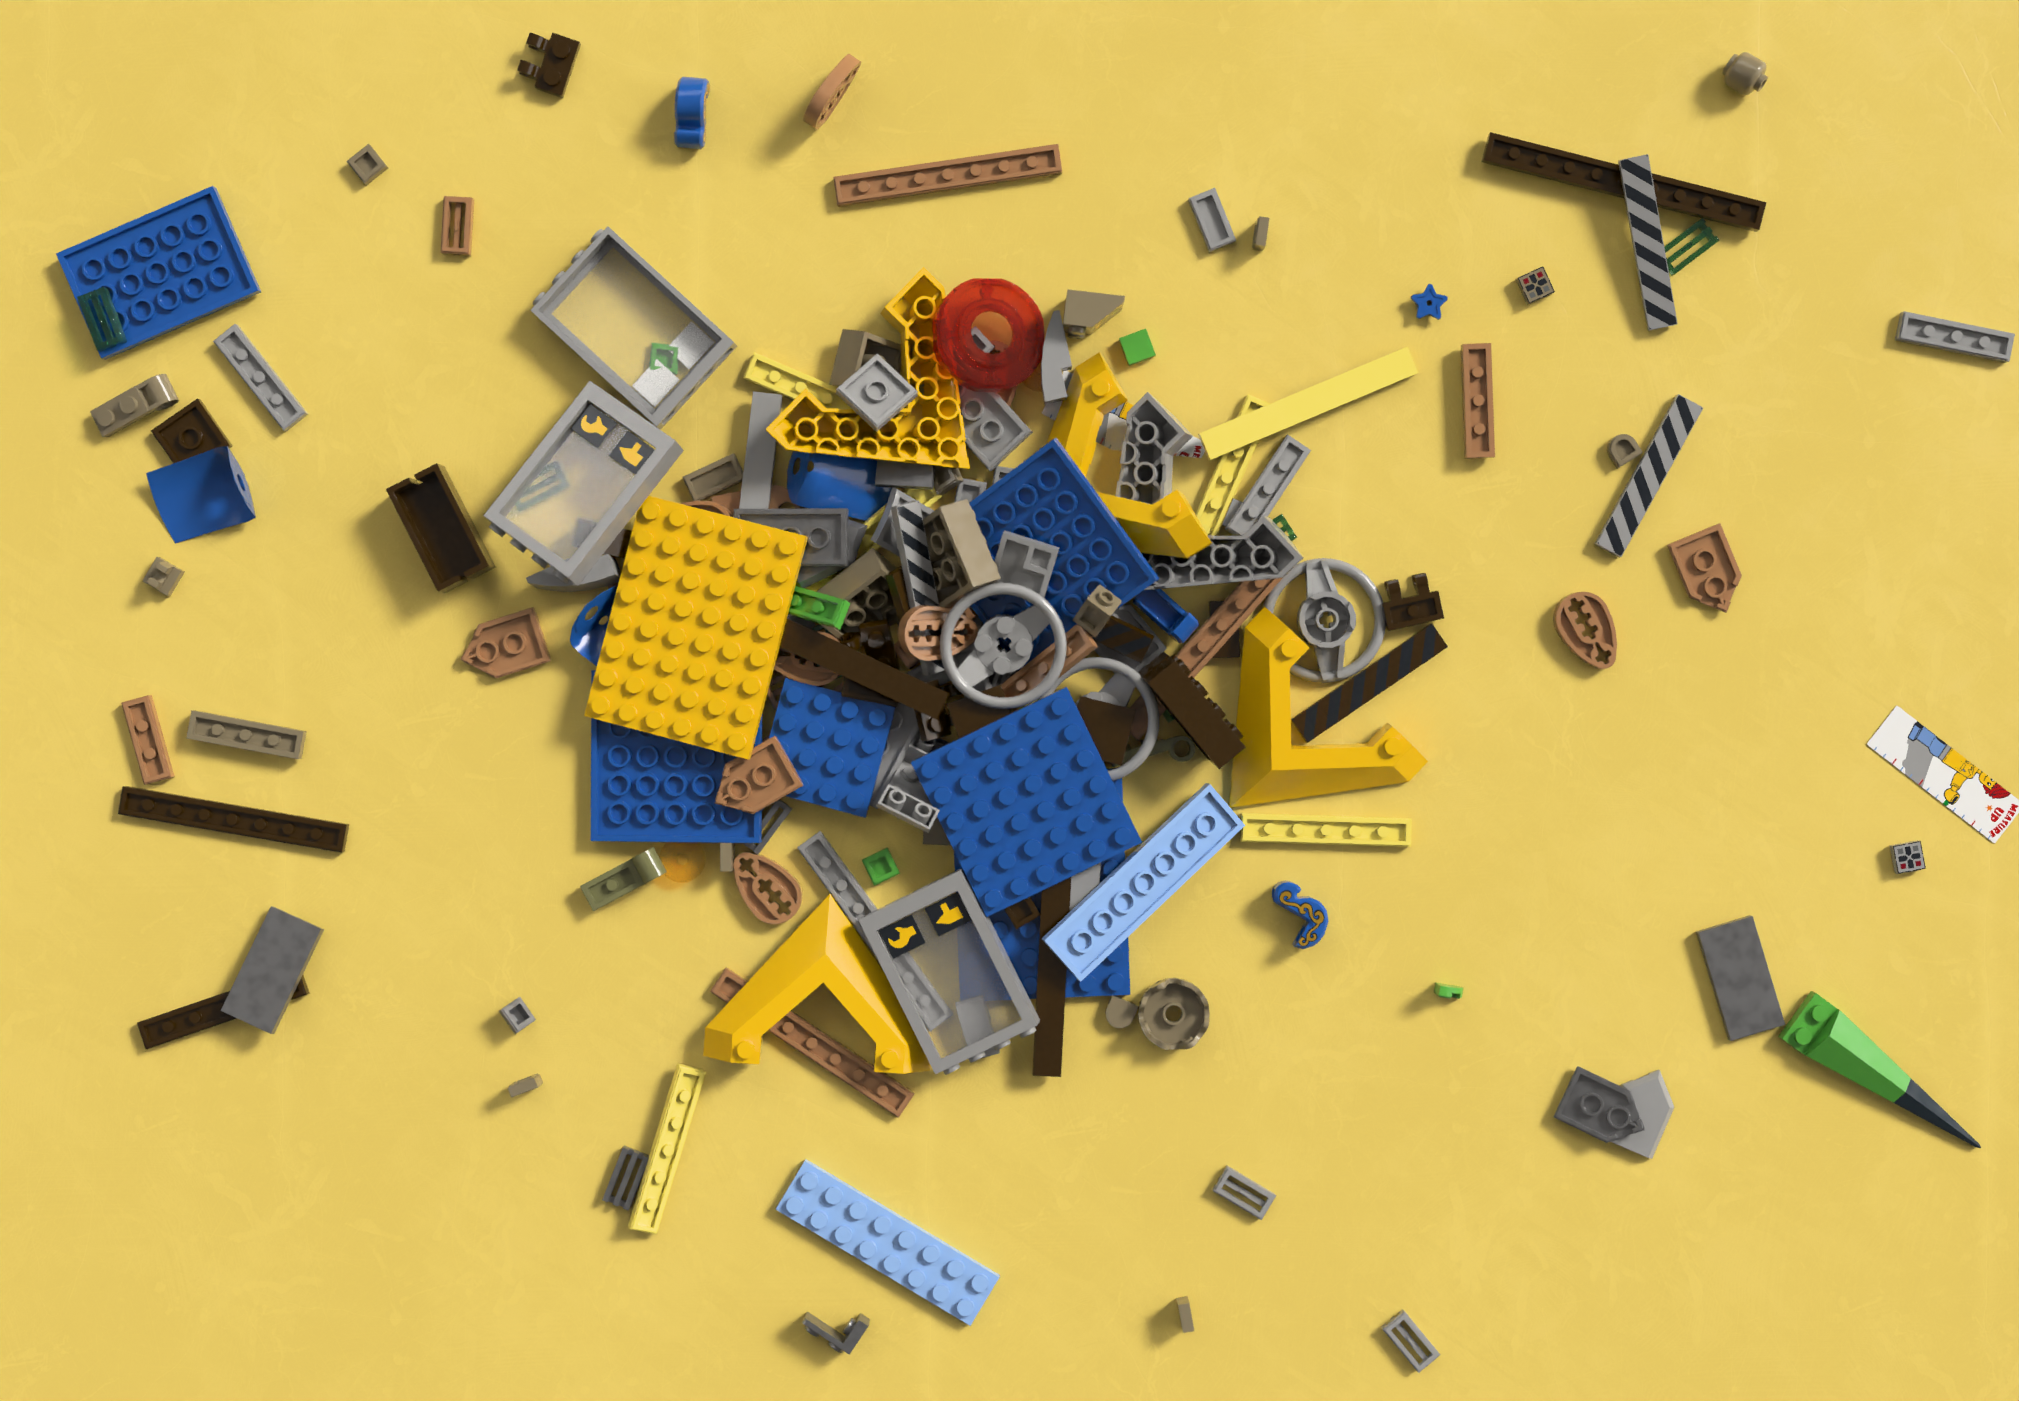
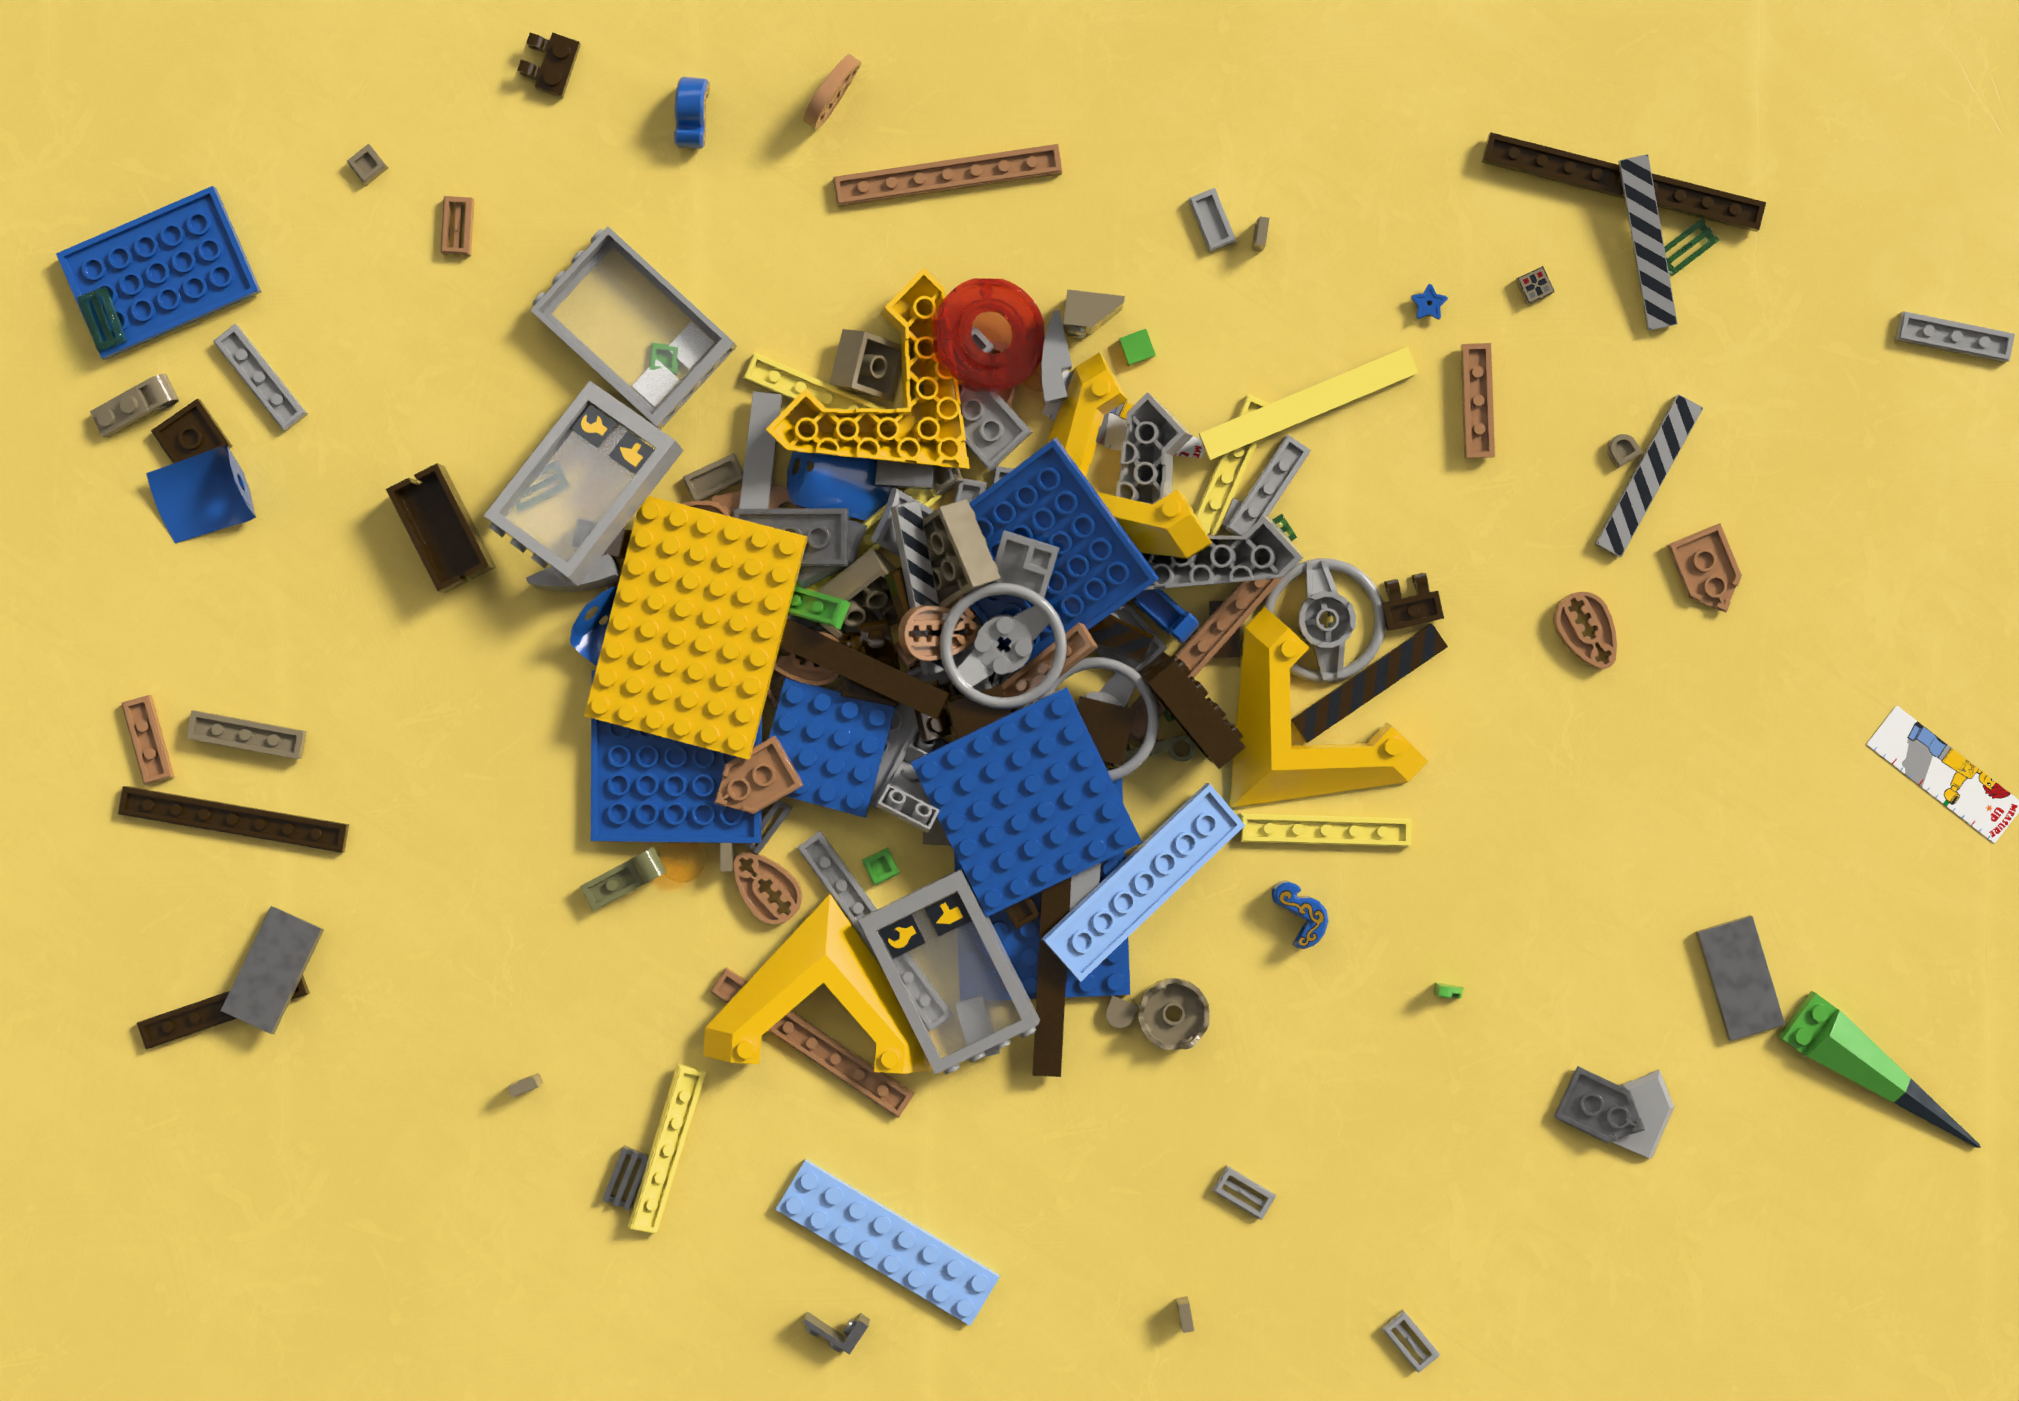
dark tan tile [143,557,185,596] -> none
medium nougat tile [460,607,551,678] -> none
flat silver slope [499,997,536,1034] -> none
light grey tile [836,354,918,432] -> none
dark tan bracket [1073,585,1122,638] -> none
dark tan head [1722,52,1768,95] -> none
tile [1889,840,1926,874] -> none

